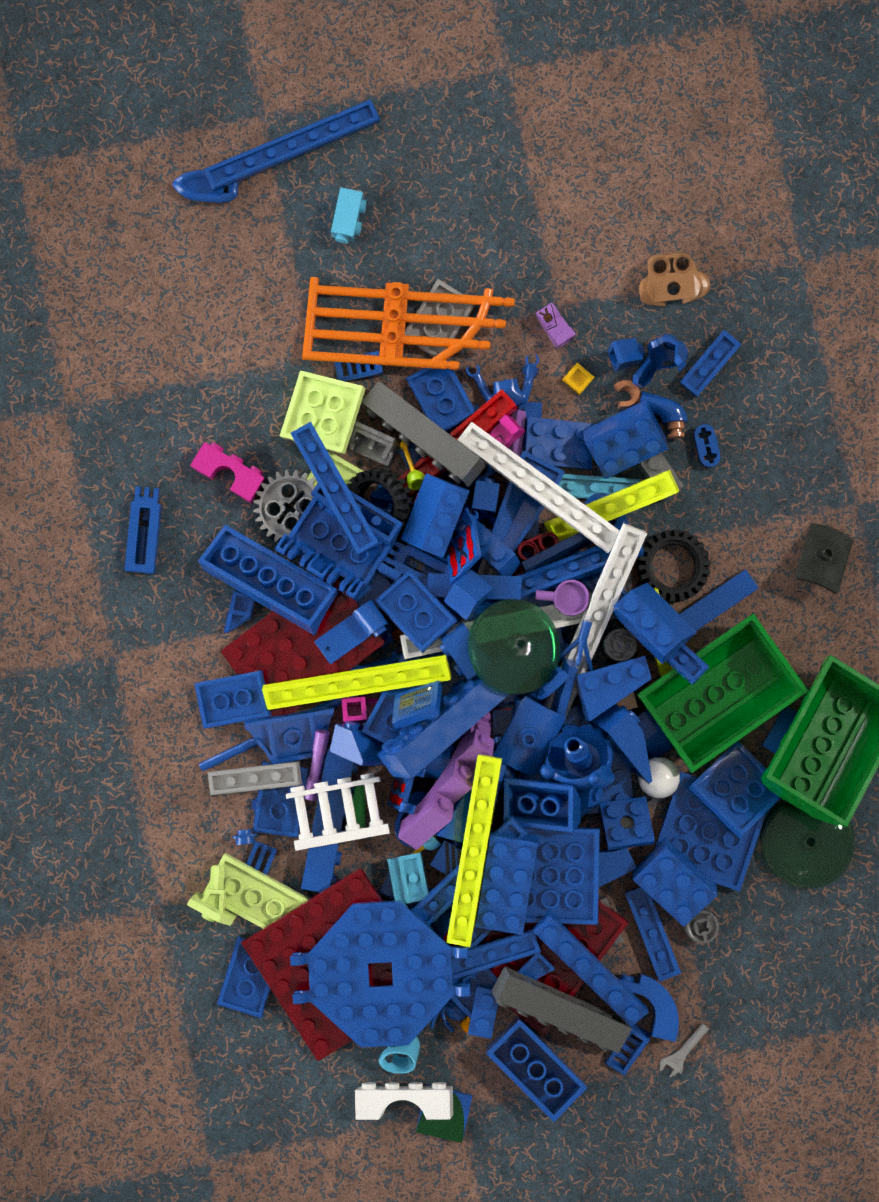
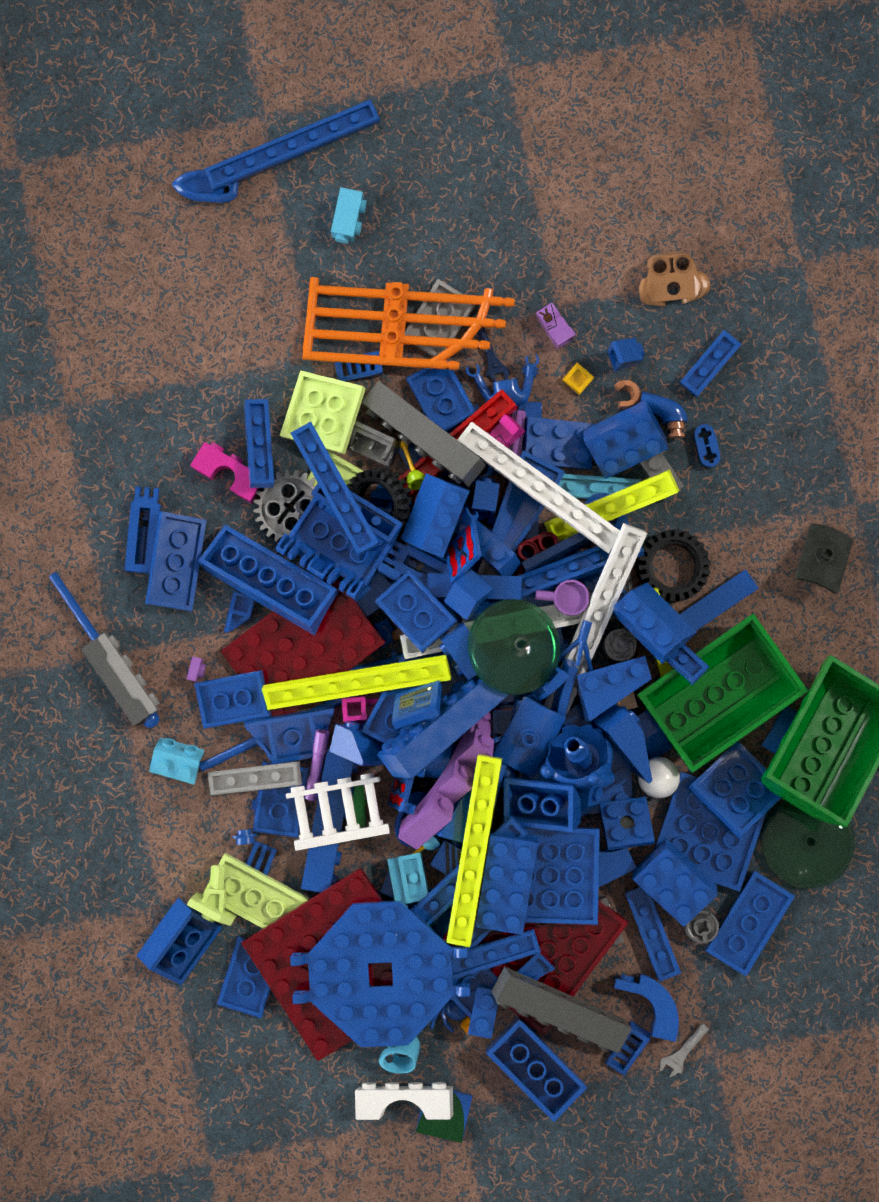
blue door [314,600,388,665] -> none
blue plate [533,913,649,1027] -> none
blue piece [633,334,688,387] -> none
none -> piece [49,572,160,728]
none -> blue slope [136,898,223,985]
none -> blue plate [145,511,206,611]
none -> medium azure bracket [149,737,204,785]
none -> medium lavender plate [186,656,206,682]
none -> blue gear [244,399,274,488]
none -> dark blue piece [477,327,510,382]
none -> blue plate [705,870,795,976]

